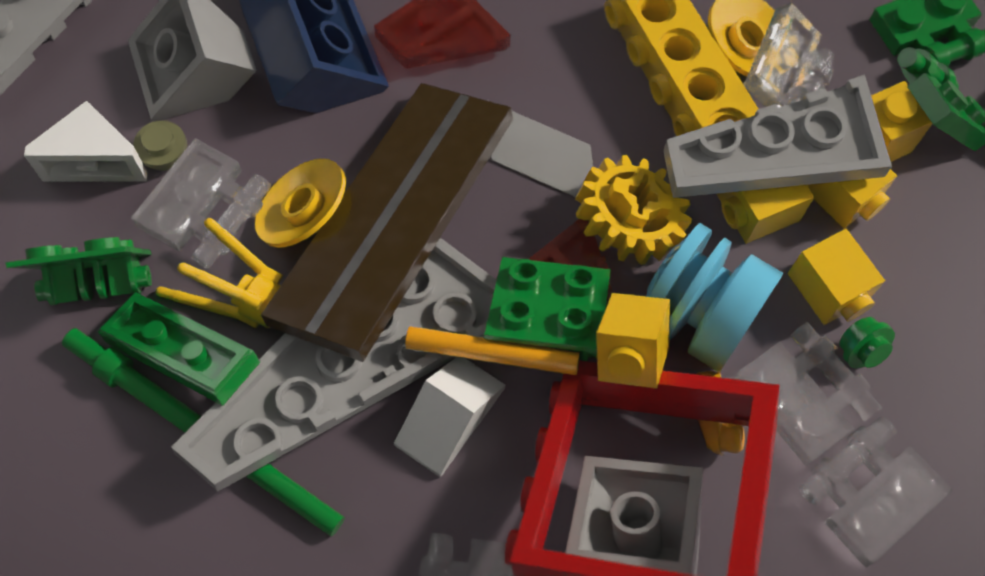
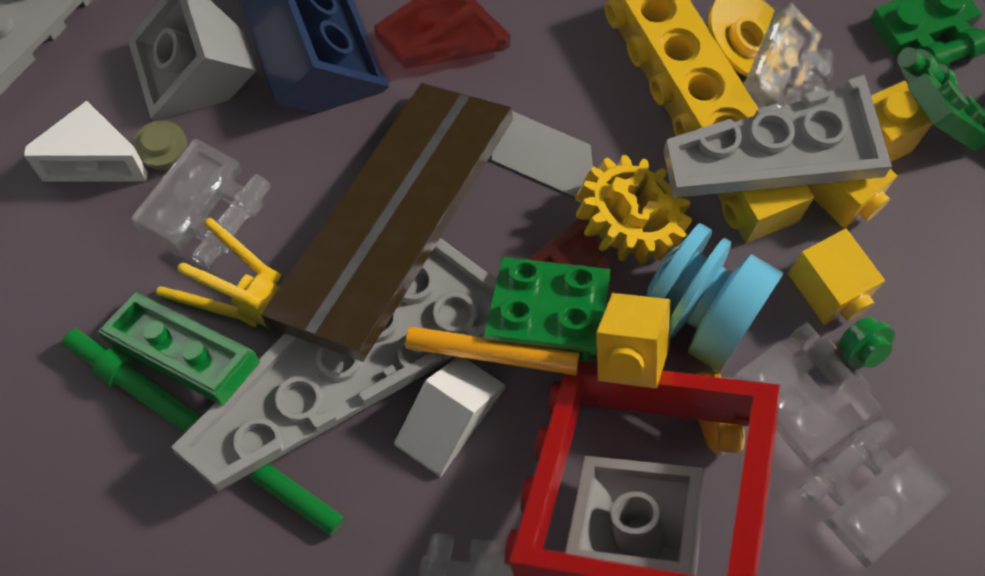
green hinge [6,237,152,306] -> none
yellow dish [255,159,346,248] -> none

